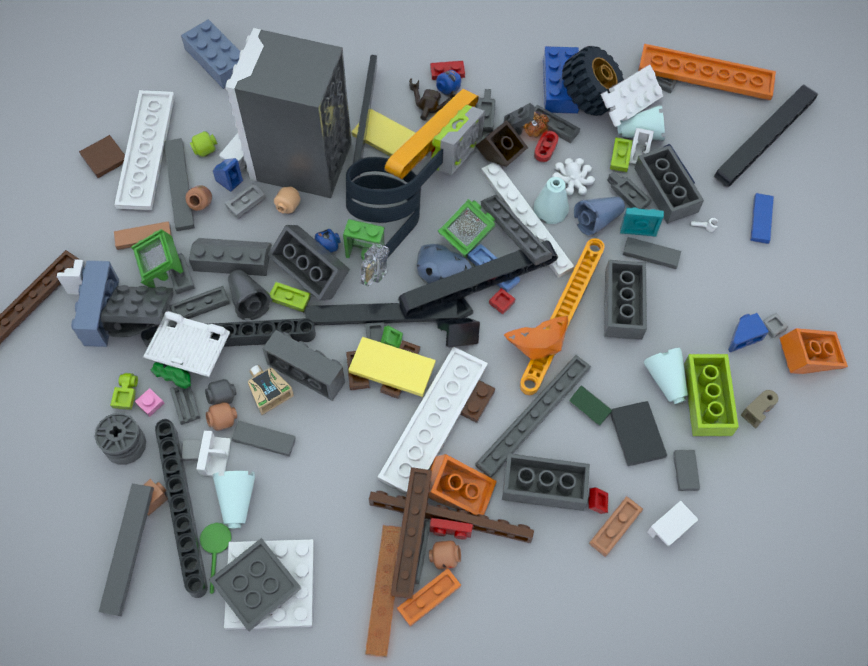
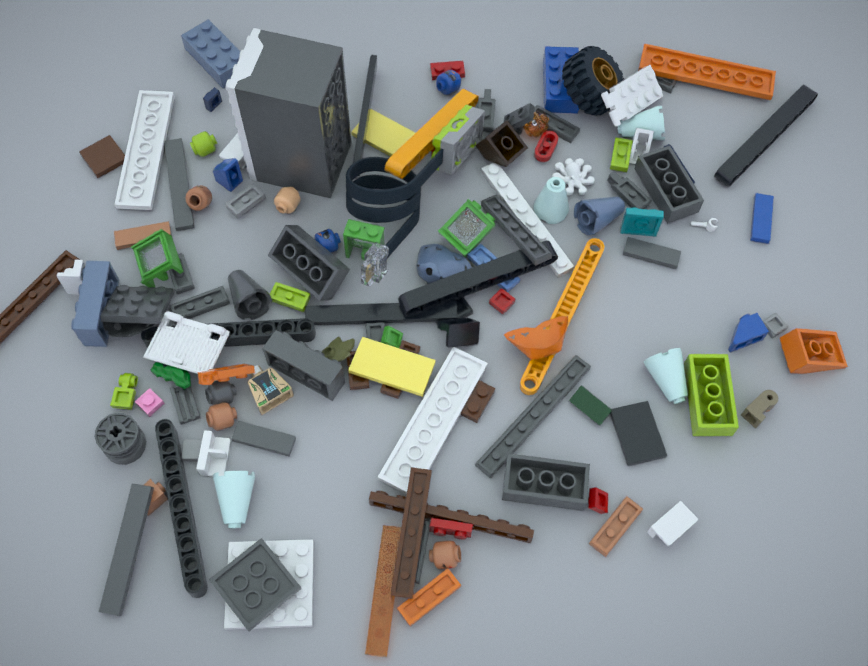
dark grey slope [189,238,272,276] -> none
bright green piece [200,523,232,594] -> none
dark brown piece [409,78,456,121] -> none
orange slope [428,454,497,516] -> none
dark grey brick [604,260,647,340] -> none
dark grey tile [673,450,700,491] -> none
none -> orange hinge [198,363,255,385]
none -> dark blue plate [203,87,222,112]
none -> olive plate [322,336,355,362]

